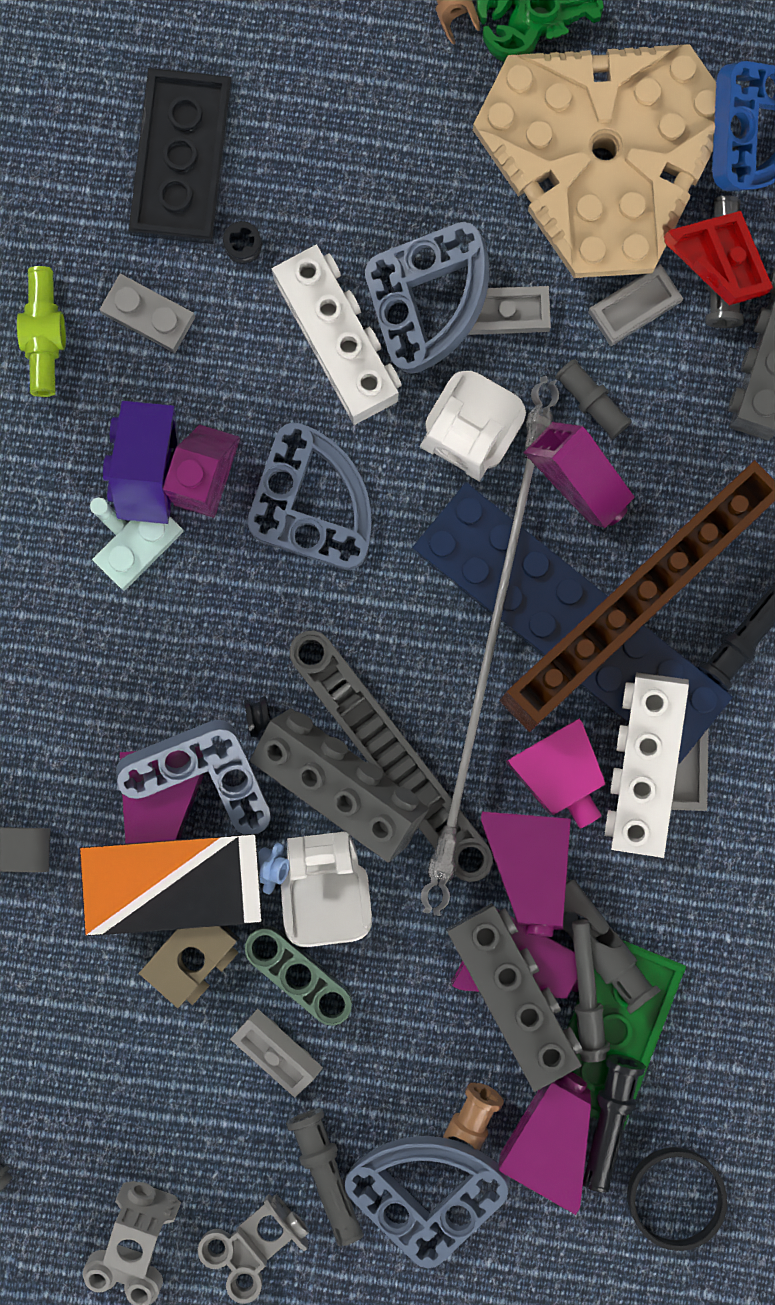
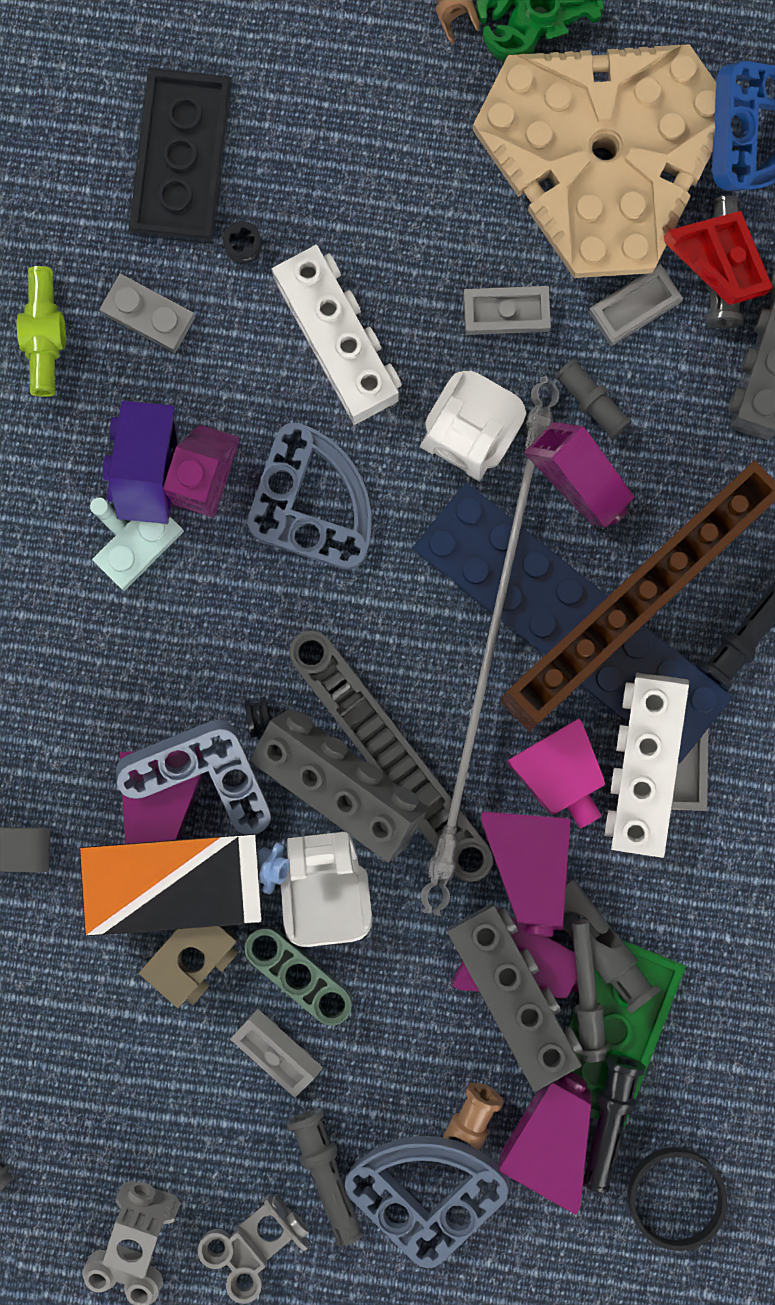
sand blue beam [365,222,489,374] -> none

